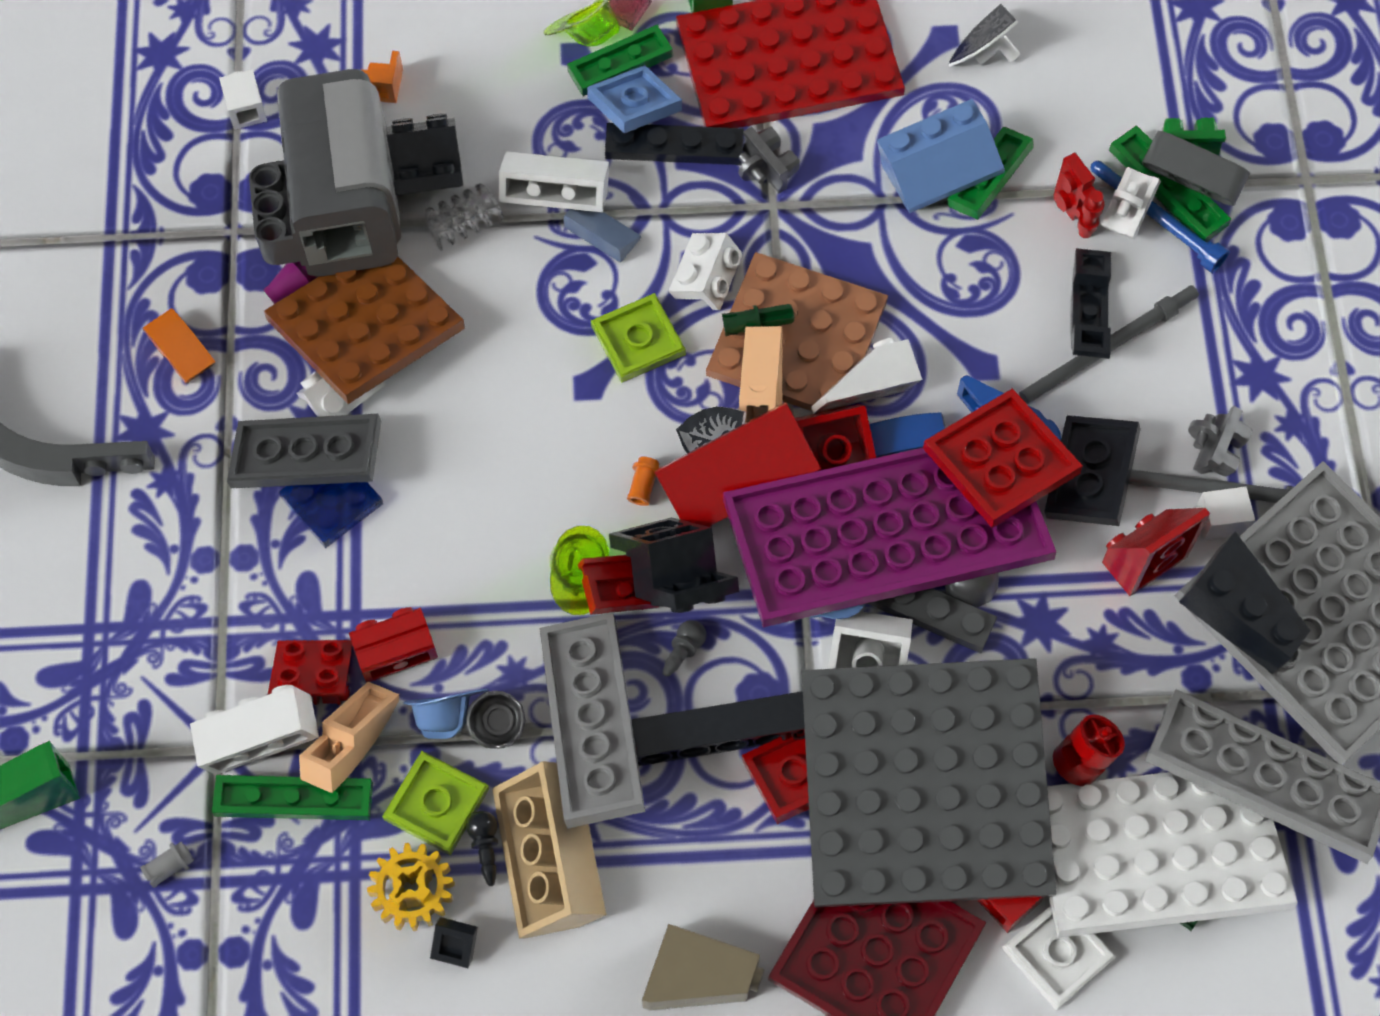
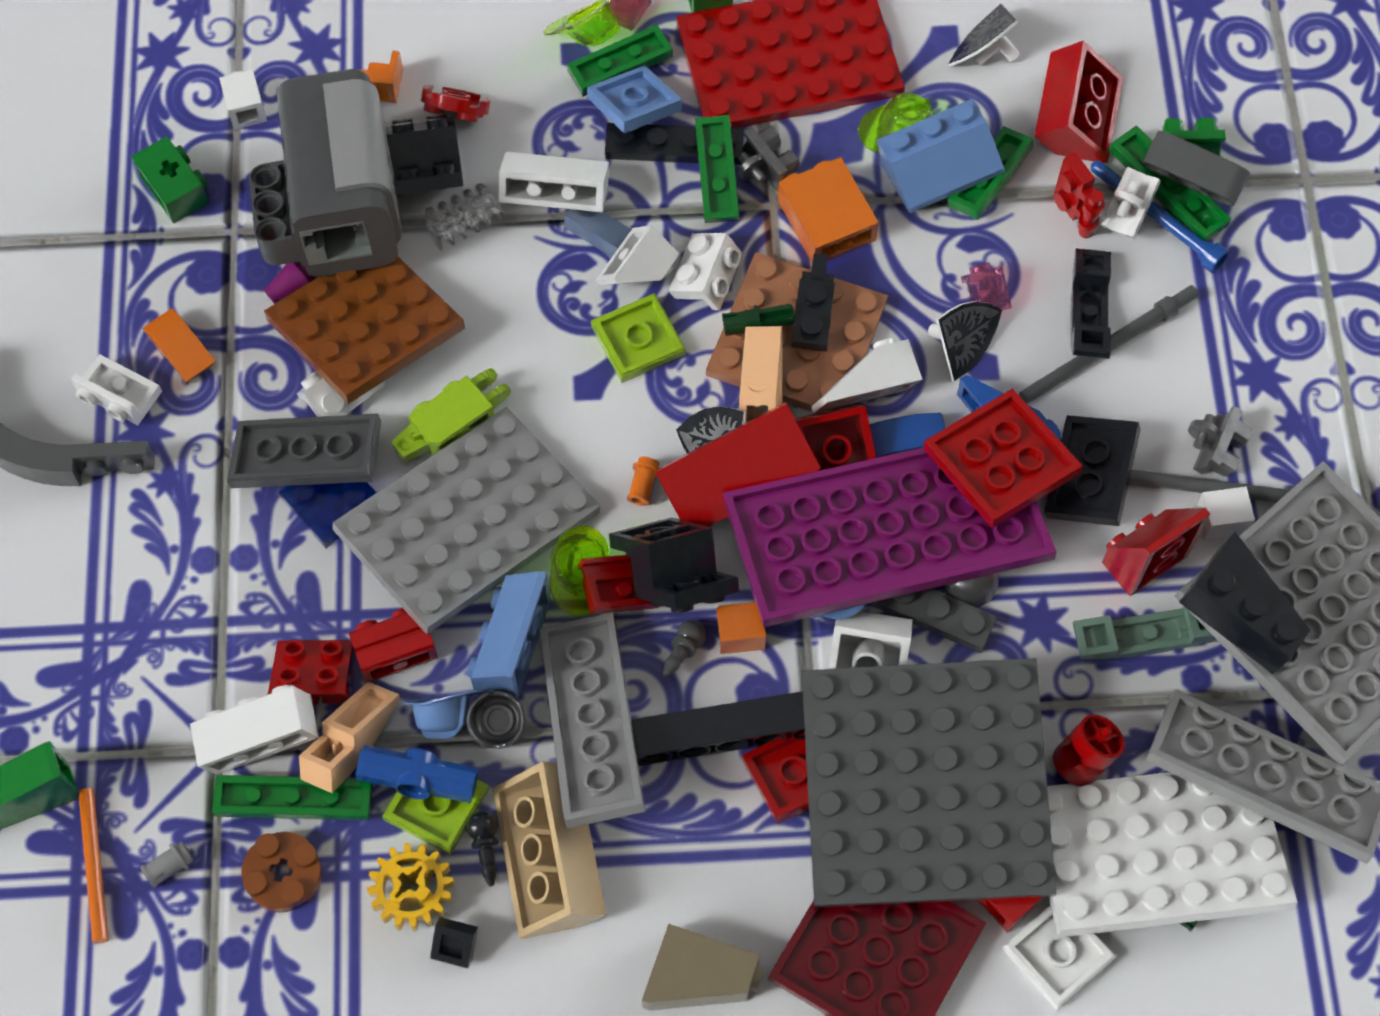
none -> white bracket [70,354,162,425]
none -> orange bar [78,788,108,944]
none -> green brick [131,136,209,223]
none -> dark orange plate [241,832,323,913]
none -> light grey plate [332,407,601,635]
none -> blue piece [356,745,479,803]
none -> lime hinge [391,368,511,463]
none -> red plate [421,85,491,122]
none -> medium blue slope [467,571,551,701]
none -> white slope [595,225,679,285]
none -> green plate [695,115,739,223]
none -> orange panel [716,602,766,654]
none -> orange brick [777,157,879,262]
none -> black hinge [791,253,835,351]
none -> clear neon green piece [858,93,935,153]
none -> shield [928,301,1002,381]
none -> clear pink bracket [961,262,1012,310]
none -> red slope [1034,40,1123,163]
none -> sand green slope [1072,607,1216,659]

